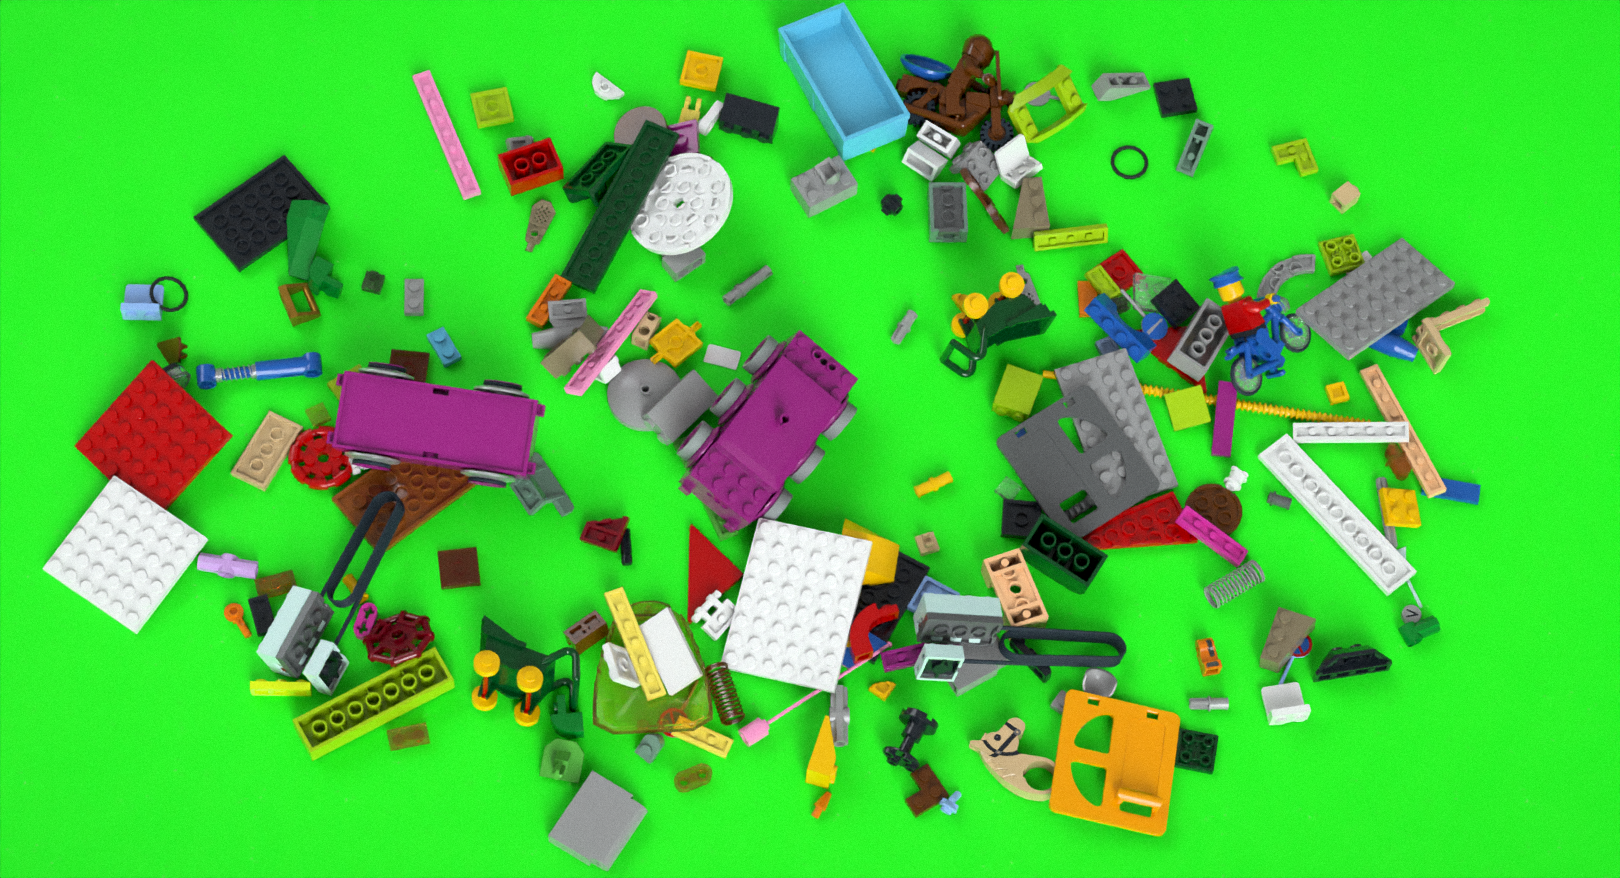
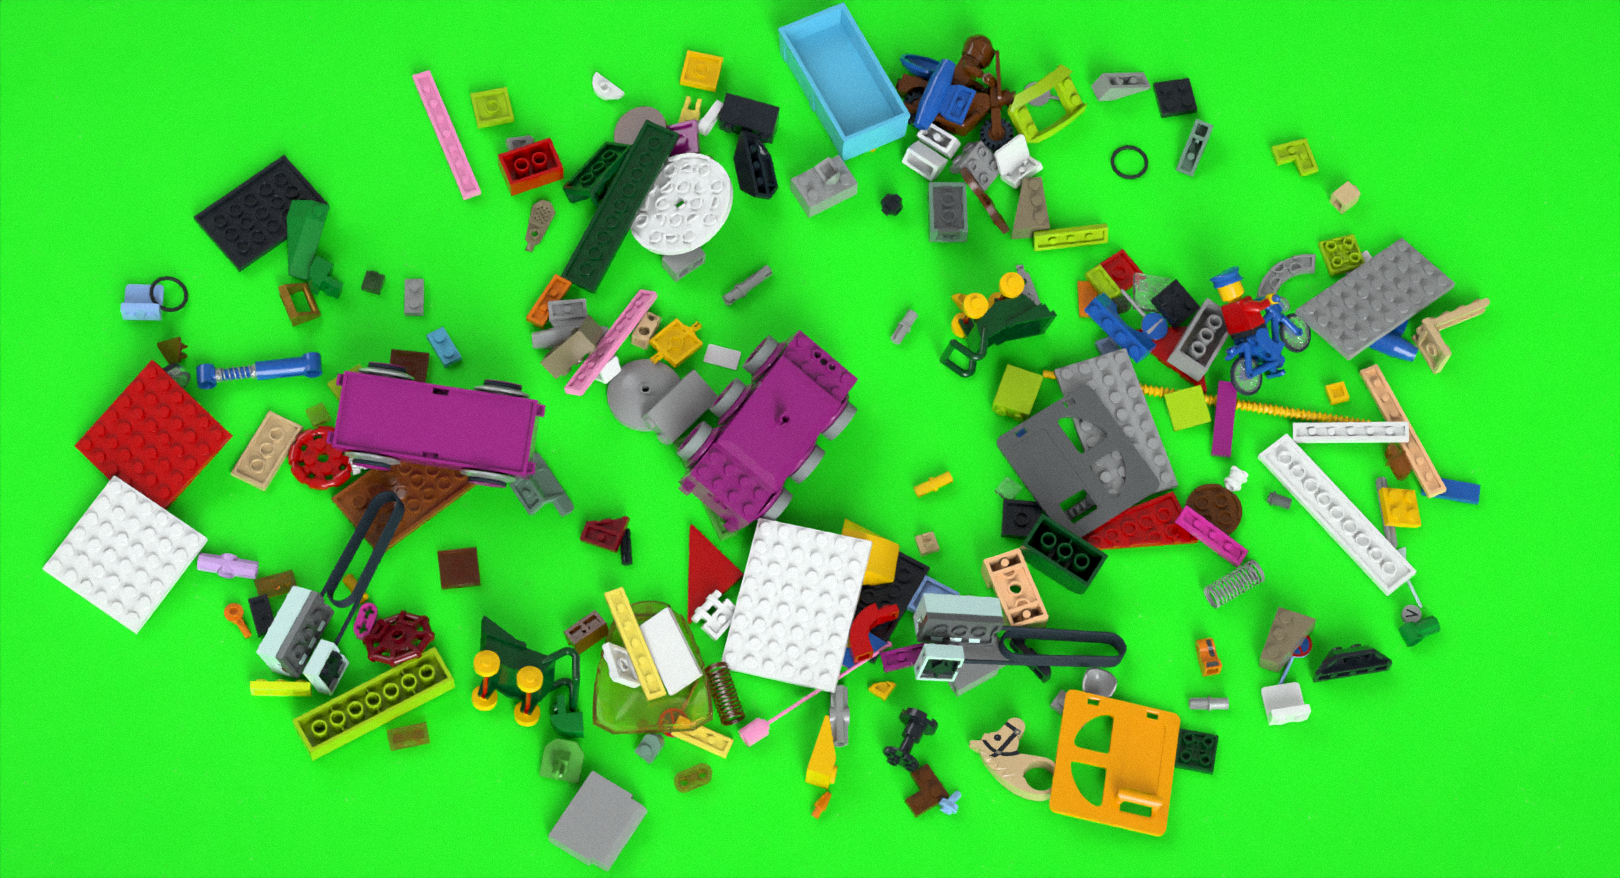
none -> black wedge [733,131,778,200]
none -> blue plate [914,59,976,131]

